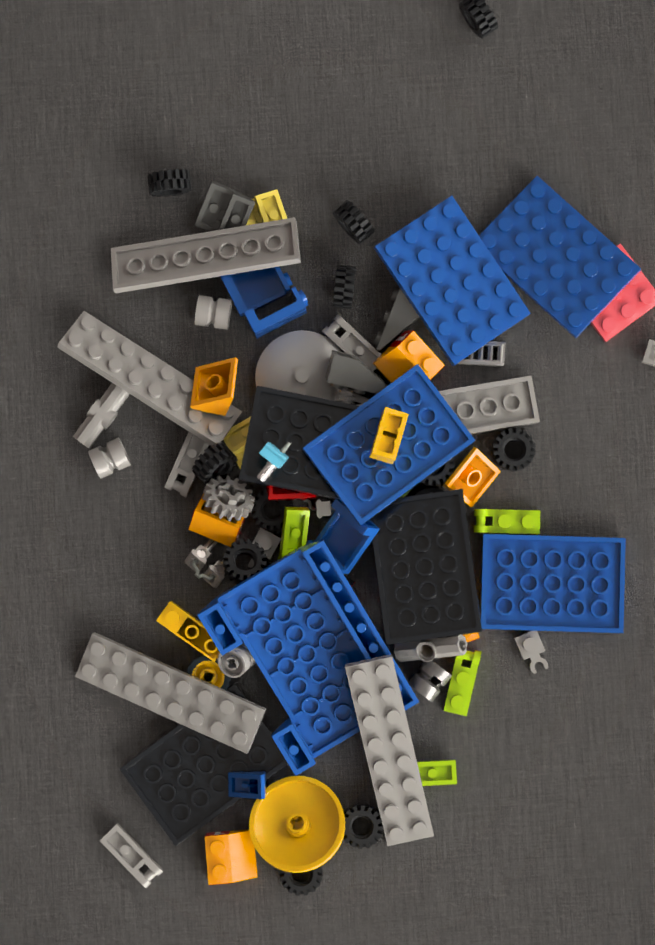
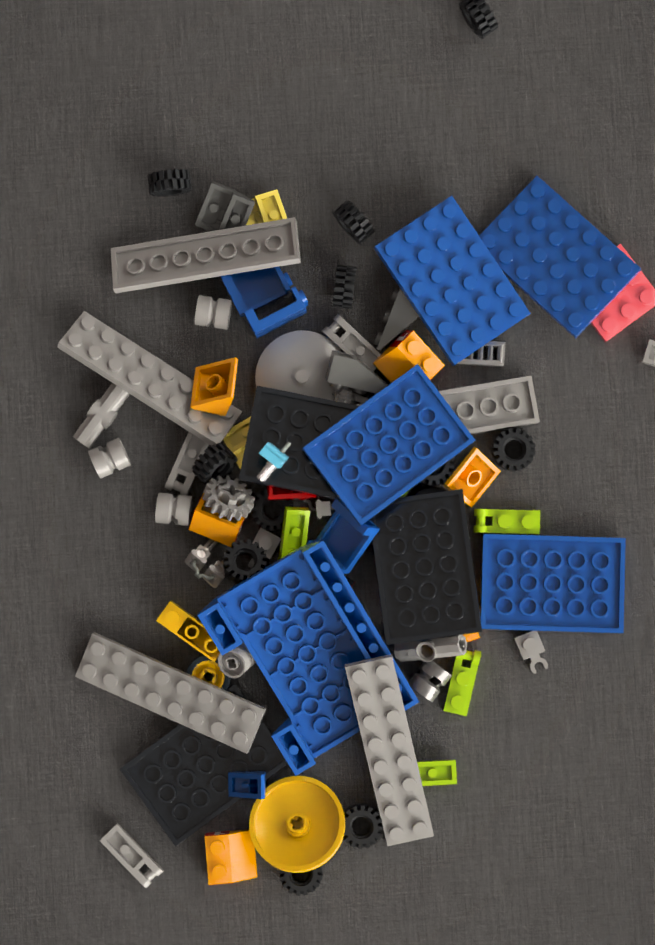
yellow brick [369,407,409,464] -> none
none -> light grey wheel [155,492,192,526]

